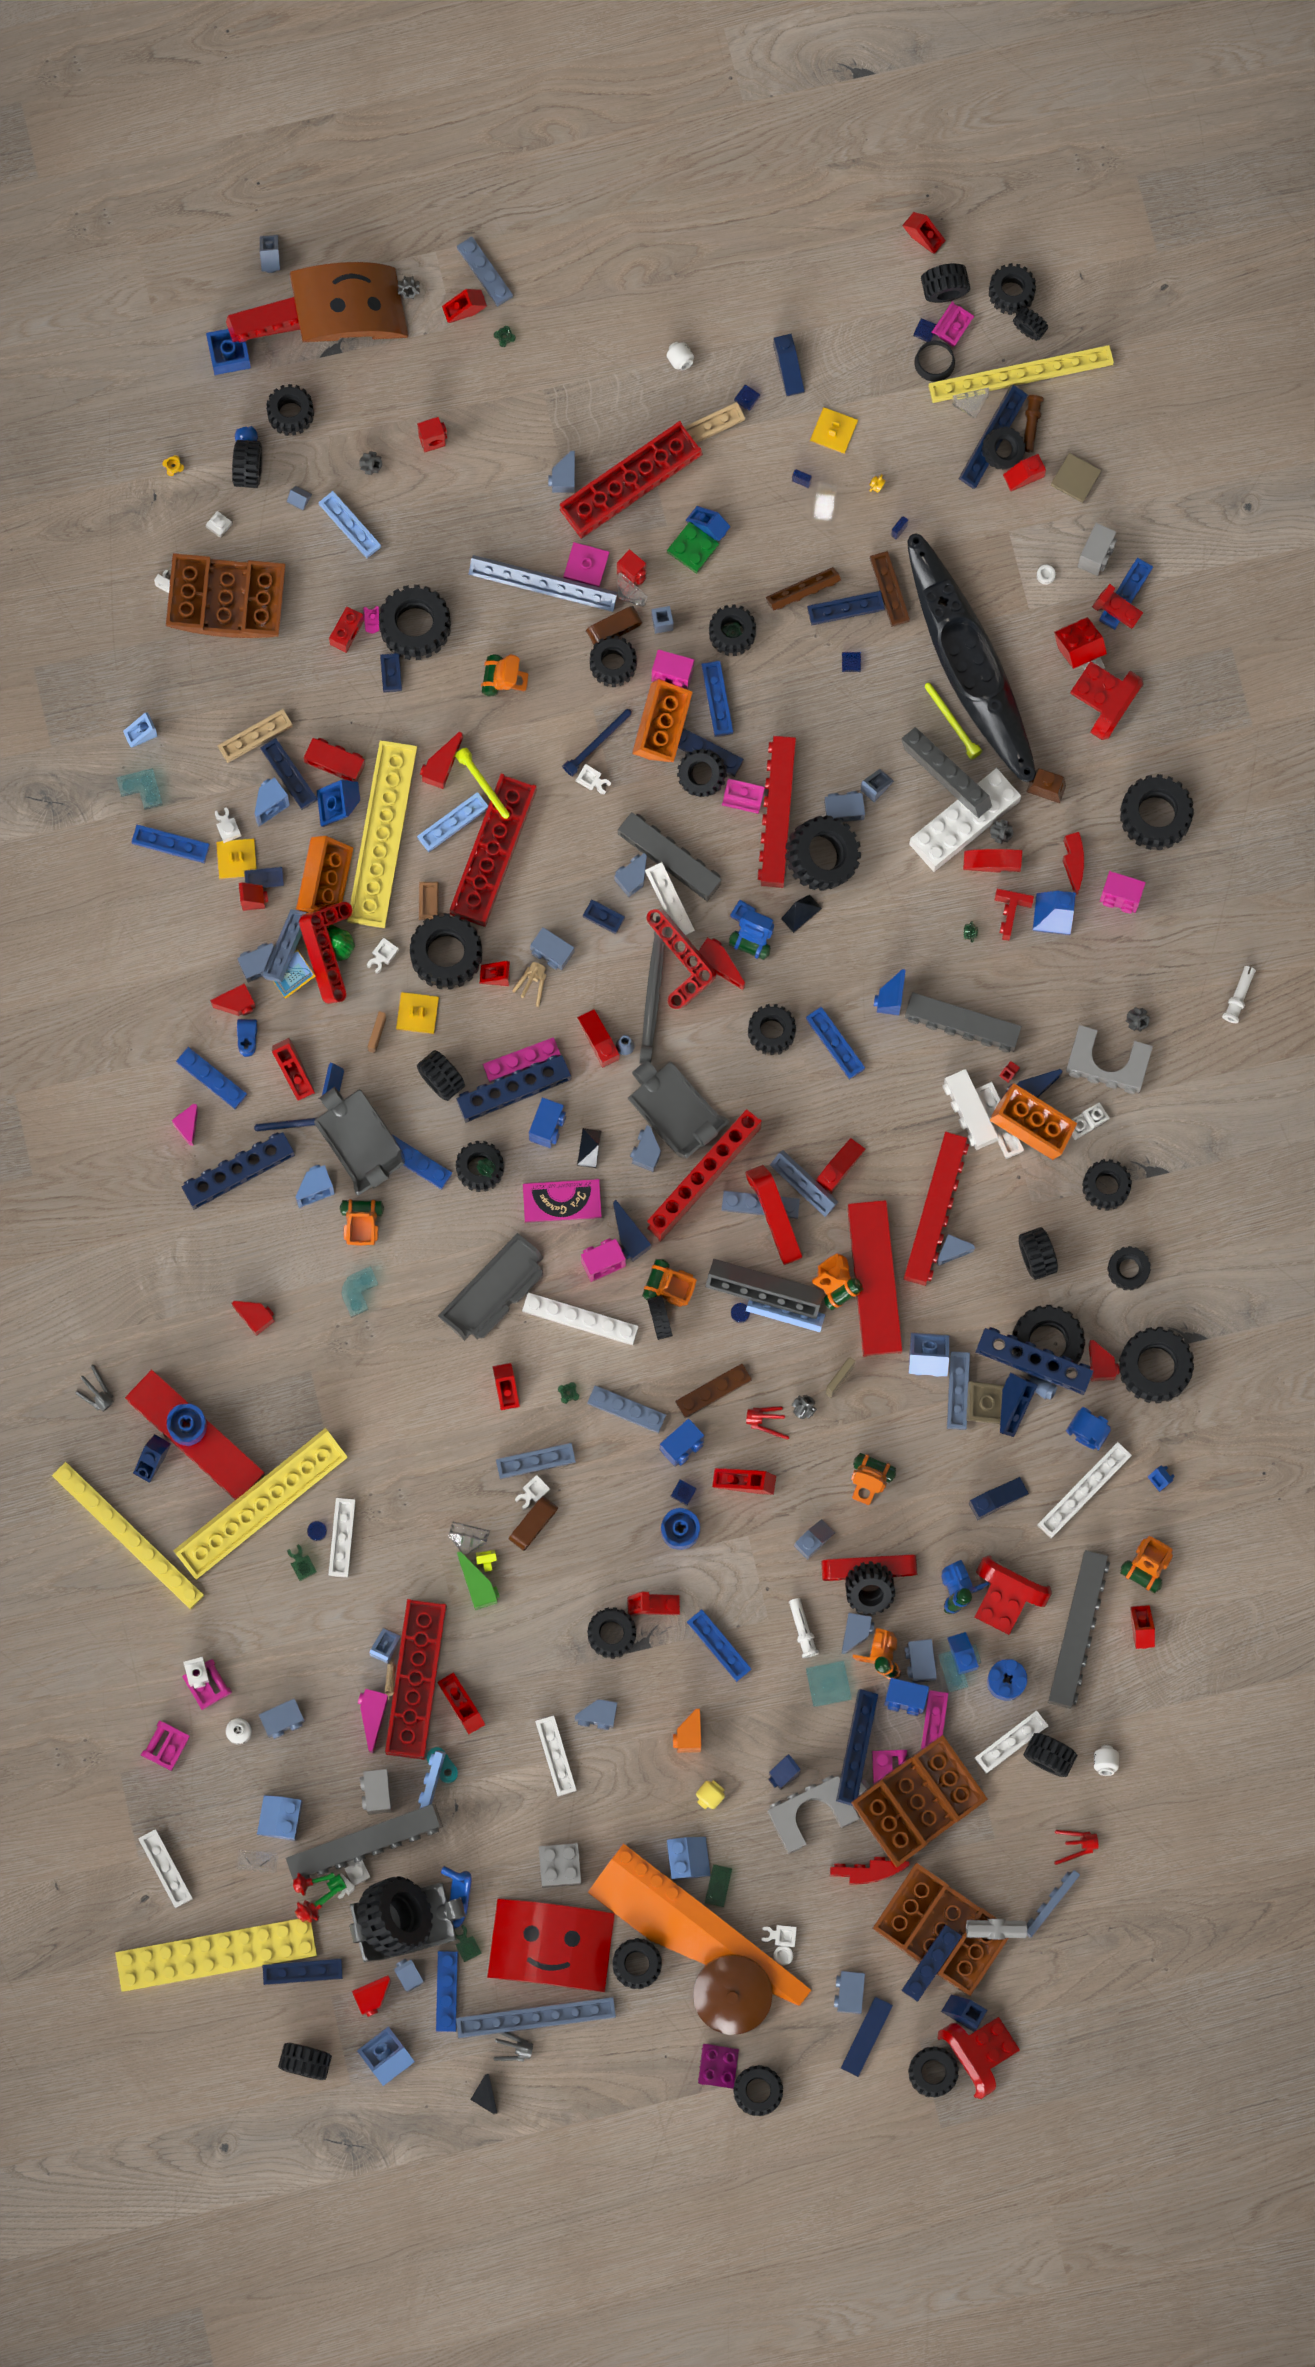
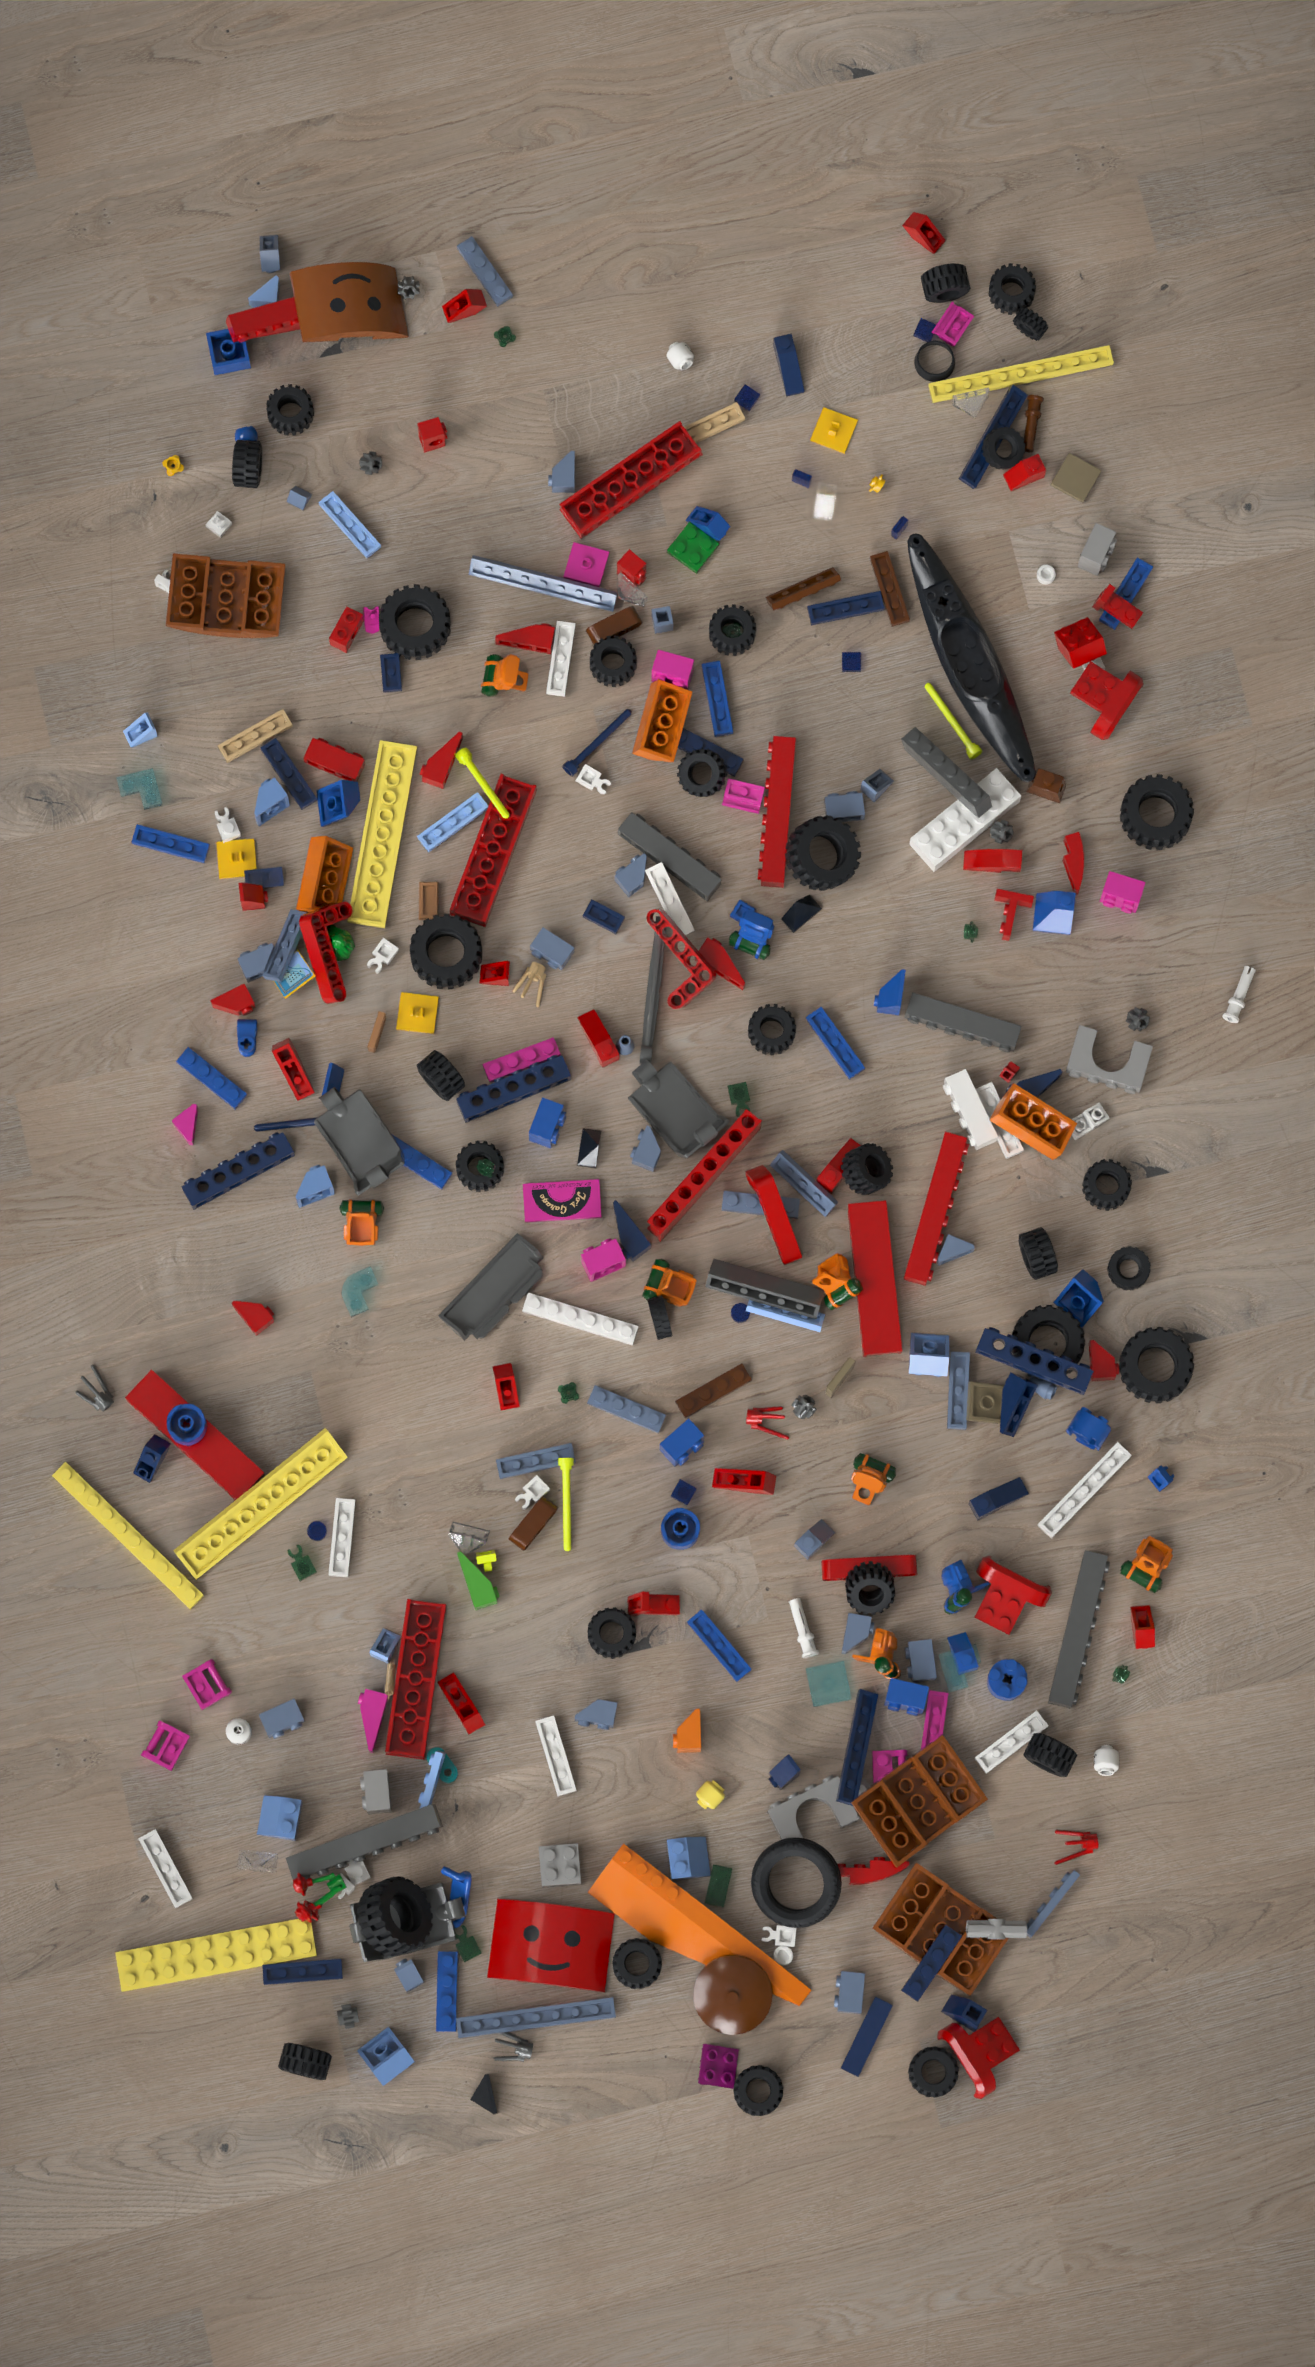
white brick [183,1657,209,1689] -> none
red slope [352,1975,391,2017] -> none
none -> light blue slope [248,275,280,308]
none -> dark grey gear [337,2004,359,2029]
none -> red slope [495,623,555,654]
none -> white plate [546,621,576,697]
none -> neon yellow piece [558,1458,574,1551]
none -> clear green plate [727,1082,750,1118]
none -> black tyre [751,1838,842,1928]
none -> black tyre [841,1143,893,1195]
none -> blue slope [1053,1269,1104,1328]
none -> clear green plate [1112,1665,1130,1684]

